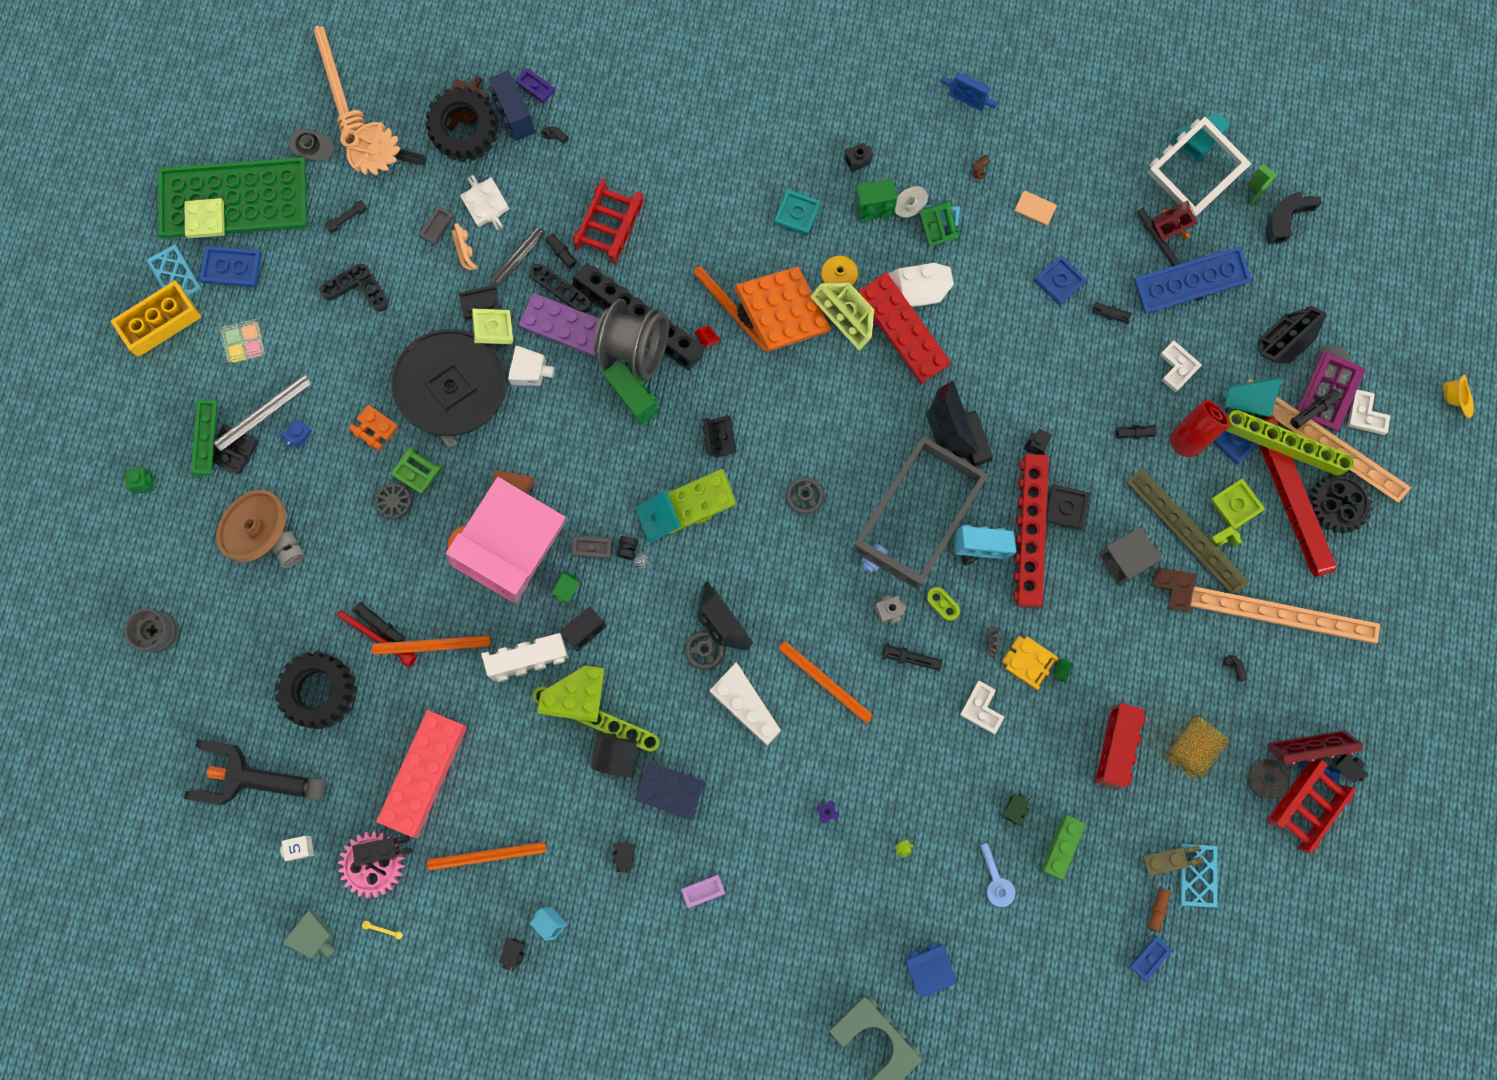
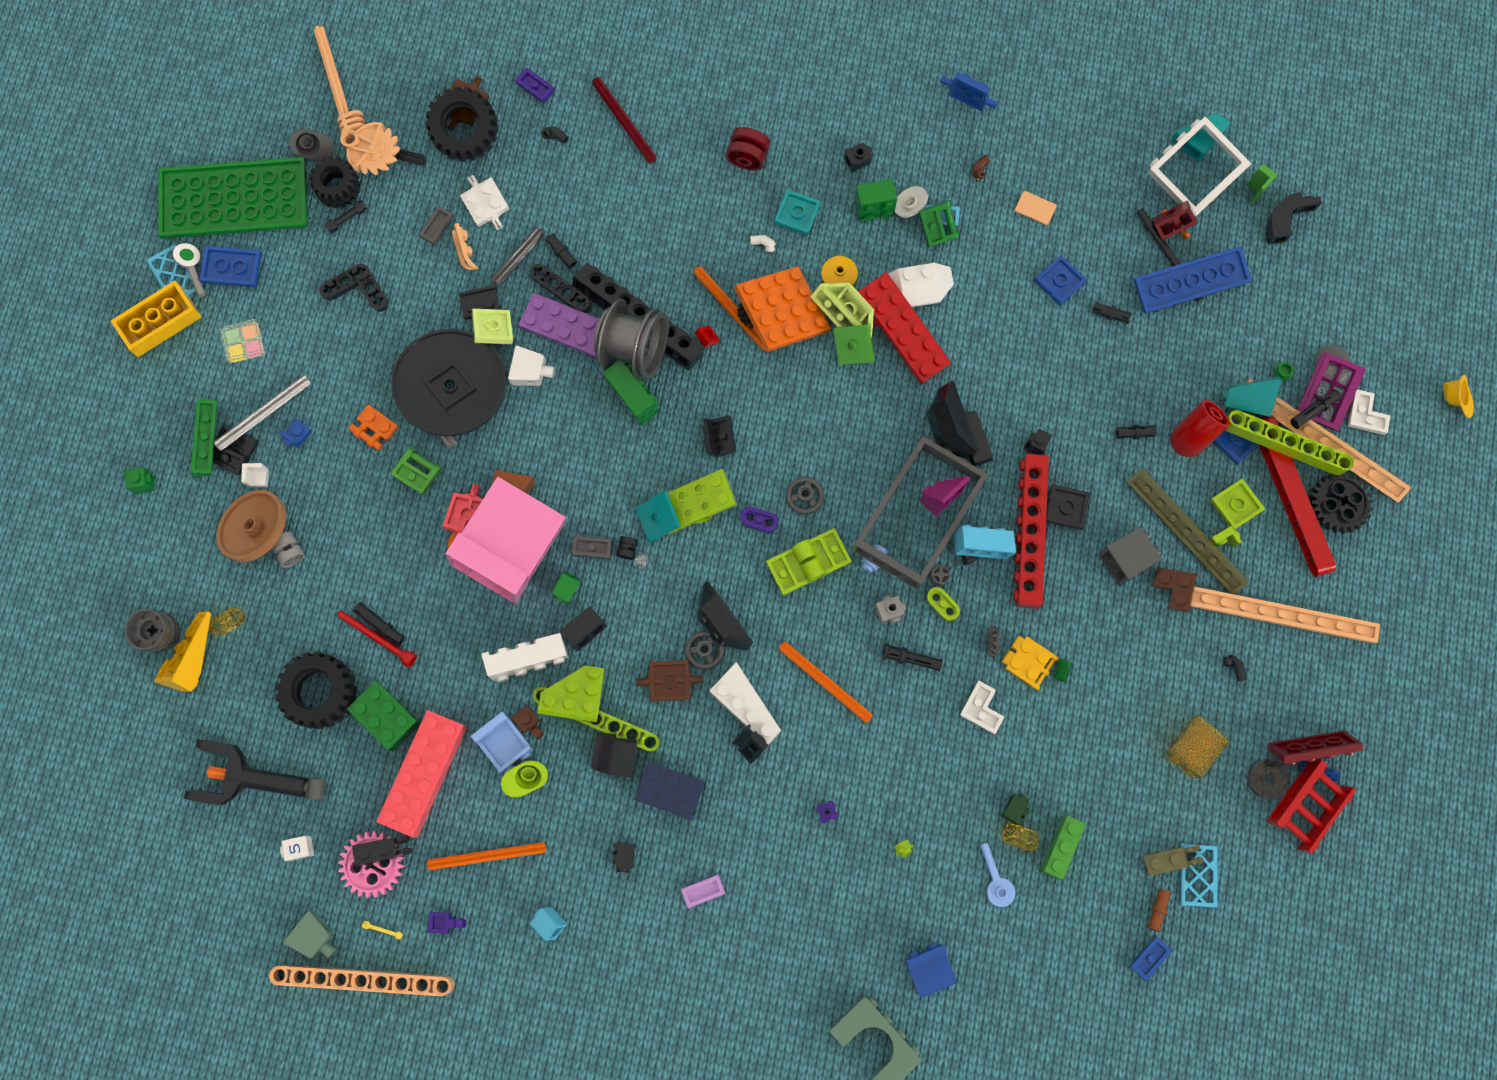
yellowish green plate [185,198,225,238] -> none
orange axle [372,636,490,655] -> none
dark grey wheel [375,483,411,519] -> none
dark blue brick [488,70,535,141] -> none
black brick [499,937,529,971] -> none
red fence [573,178,644,264] -> none
red brick [1094,703,1146,790] -> none
white plate [1160,340,1202,393] -> none
black wedge [1259,306,1327,364] -> none
black brick [1335,754,1368,783] -> none
none -> yellow wedge [154,611,211,692]
none -> piece [173,243,206,298]
none -> clear yellow beam [208,607,245,636]
none -> white panel [241,463,269,488]
none -> light nougat beam [269,965,455,996]
none -> black tyre [309,156,360,208]
none -> green brick [347,680,421,752]
none -> dark purple plate [428,912,466,934]
none -> coral plate [443,484,483,536]
none -> light blue panel [471,711,533,775]
none -> lime piece [501,760,548,797]
none -> reddish brown plate [512,705,544,740]
none -> dark red axle [592,77,657,164]
none -> reddish brown plate [636,660,703,702]
none -> dark red wheel [725,127,771,171]
none -> black plate [732,724,769,764]
none -> dark purple plate [741,507,778,533]
none -> white arm [750,235,776,252]
none -> lime plate [766,528,852,596]
none -> bright green plate [833,324,874,365]
none -> magenta slope [920,476,970,517]
none -> dark grey wheel [930,565,951,587]
none -> clear yellow beam [1001,824,1039,851]
none -> green plate [1274,362,1294,381]

